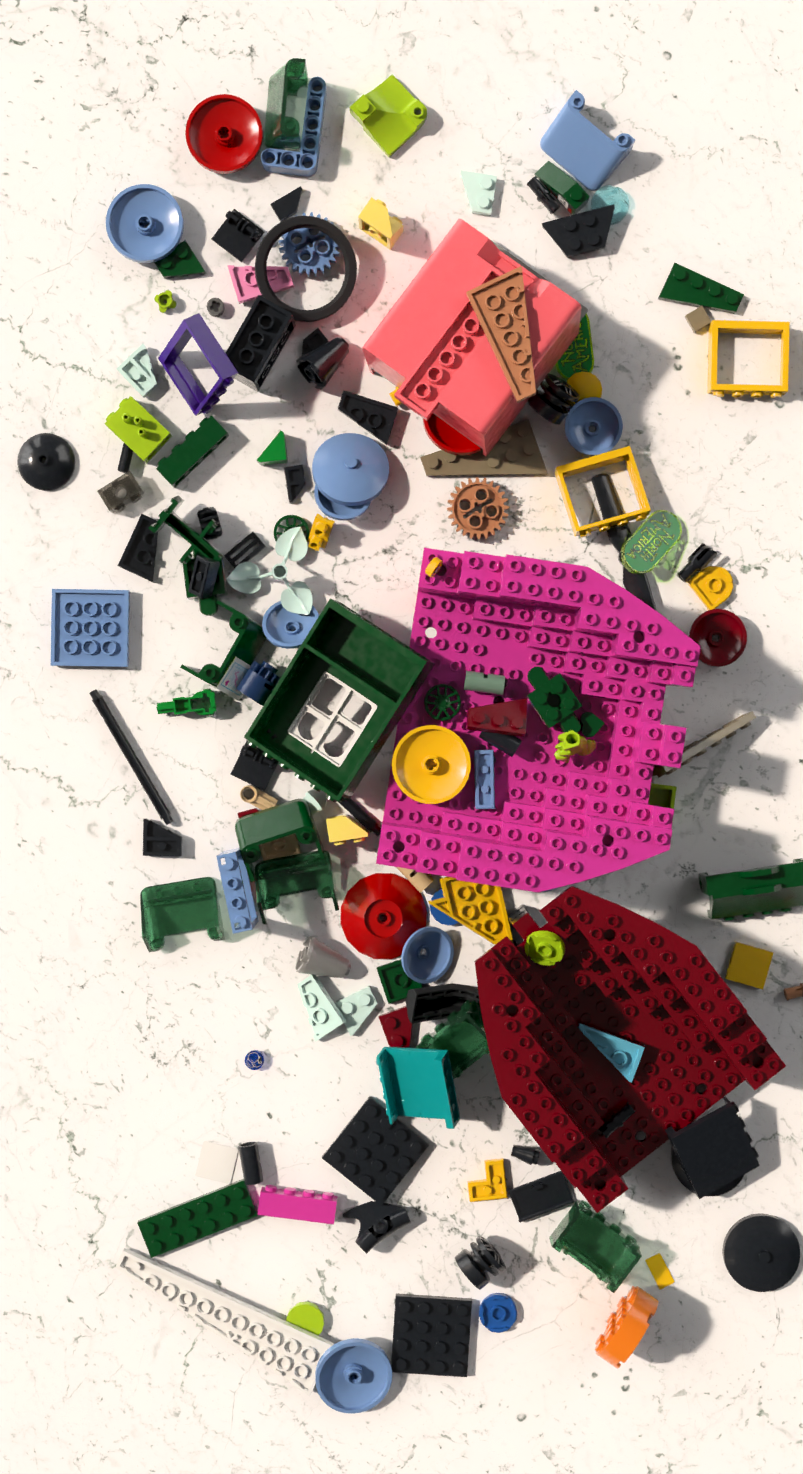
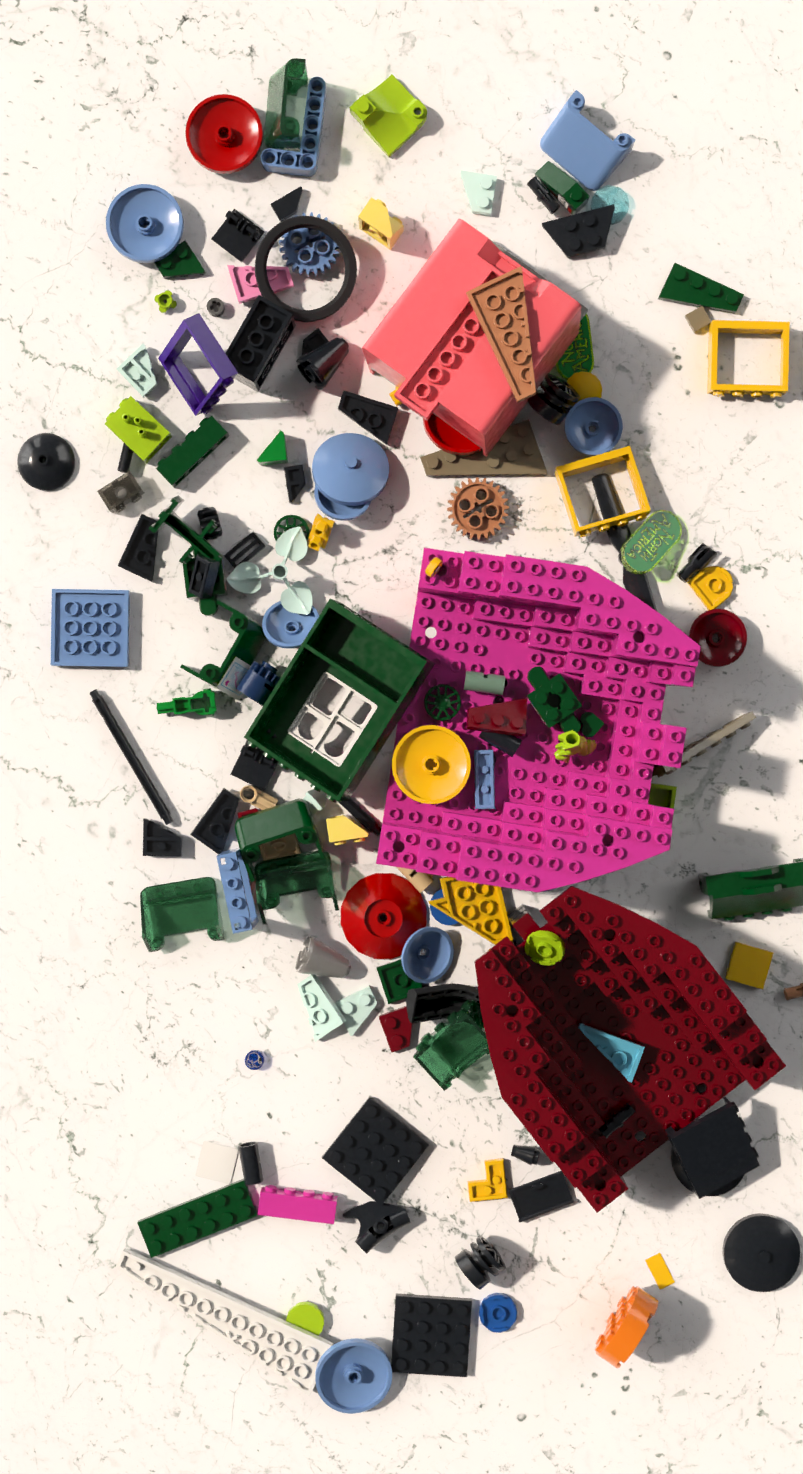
teal panel [376,1047,461,1129] -> none
clear green windscreen [549,1200,642,1293] -> none
none -> black wing [190,787,240,854]

